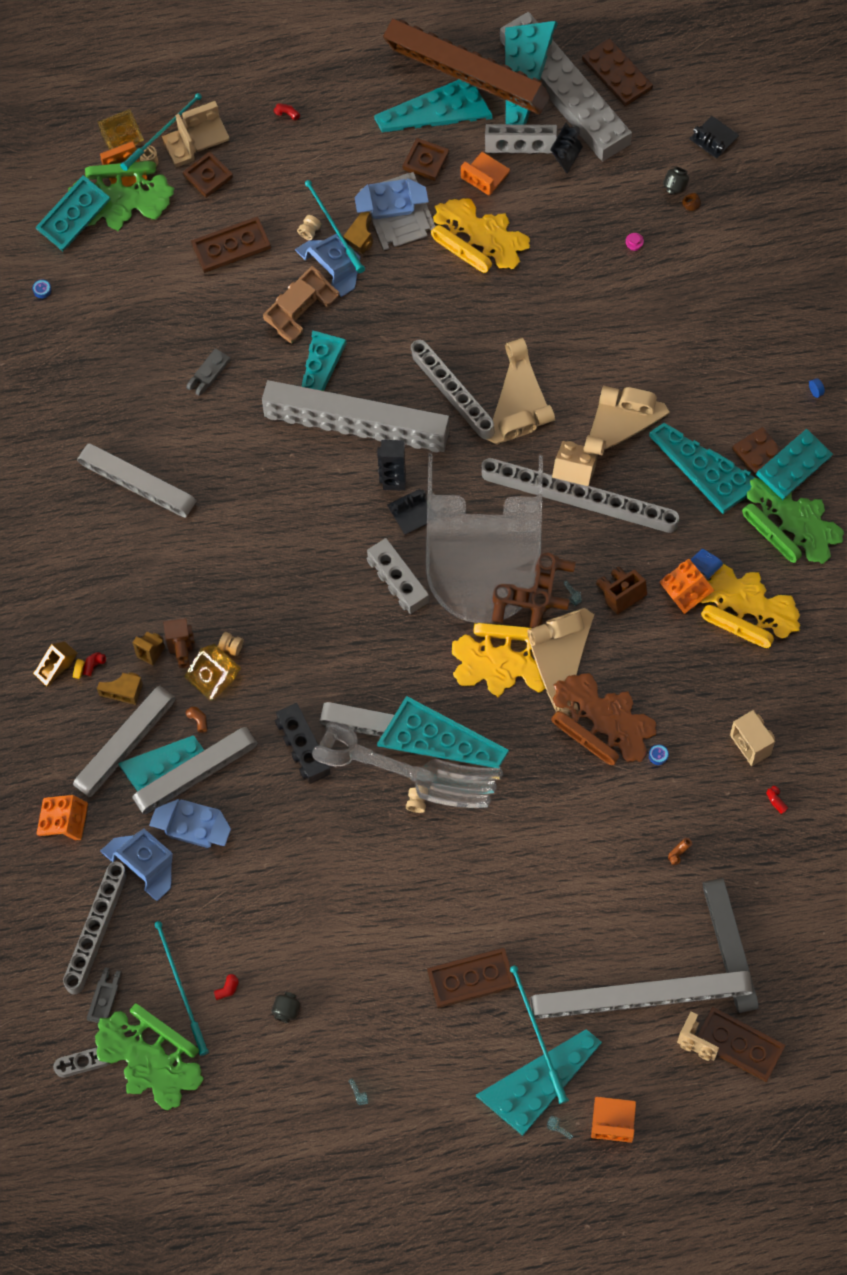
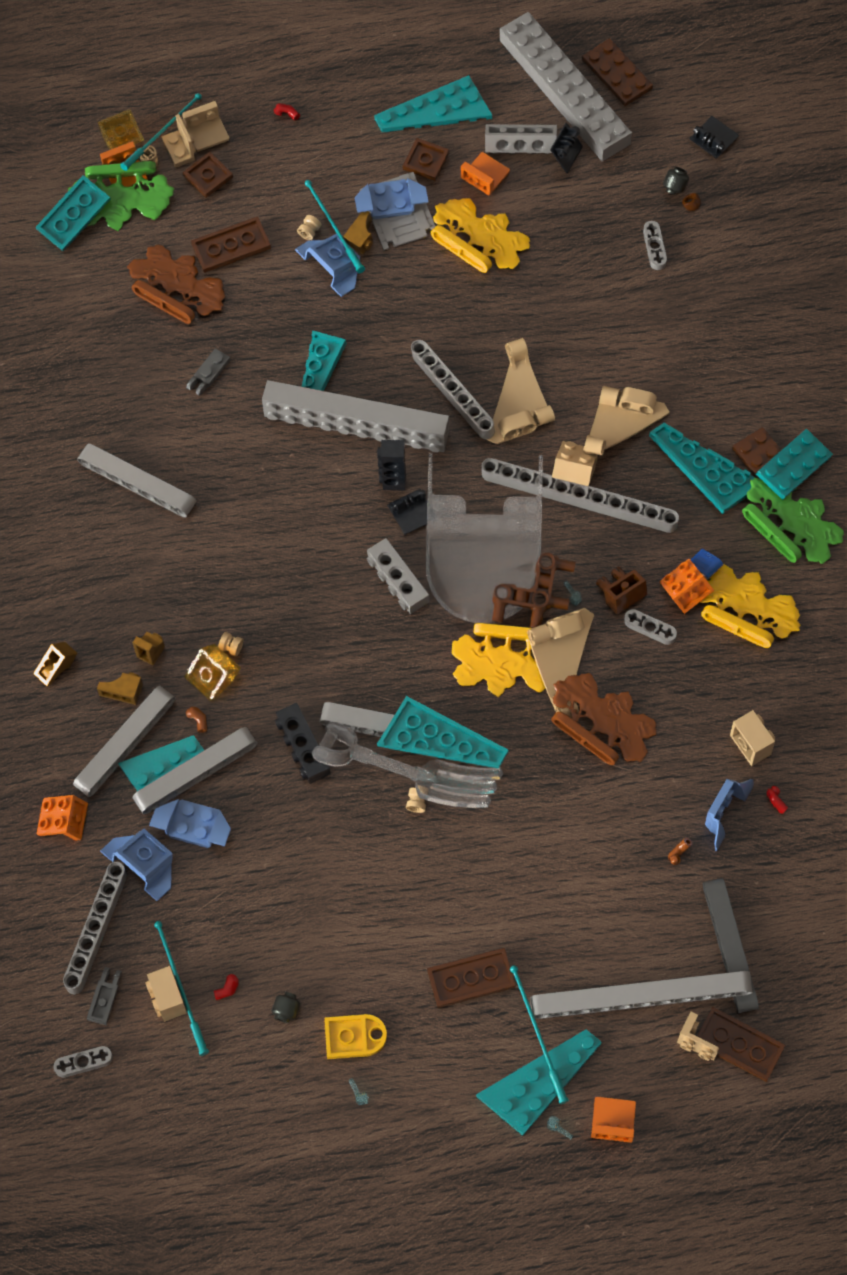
tile [32,280,51,298] -> none
yellow tile [73,659,85,679] -> none
red arm [82,652,106,676] -> none
bright green plant [95,1003,204,1110] -> none
reddish brown brick [163,618,195,668] -> none
medium nougat bracket [263,266,340,344] -> none
reddish brown brick [383,19,550,115] -> none
teal wing [505,21,558,125] -> none
dark pink plate [626,233,644,251] -> none
tile [649,744,669,765] -> none
blue tile [809,378,825,398] -> none
none -> dark orange plant [127,245,225,324]
none -> tan brick [145,966,187,1022]
none -> yellow tile [325,1014,387,1059]
none -> light grey beam [624,609,677,645]
none -> light grey beam [643,221,667,270]
none -> medium blue piece [705,779,754,852]

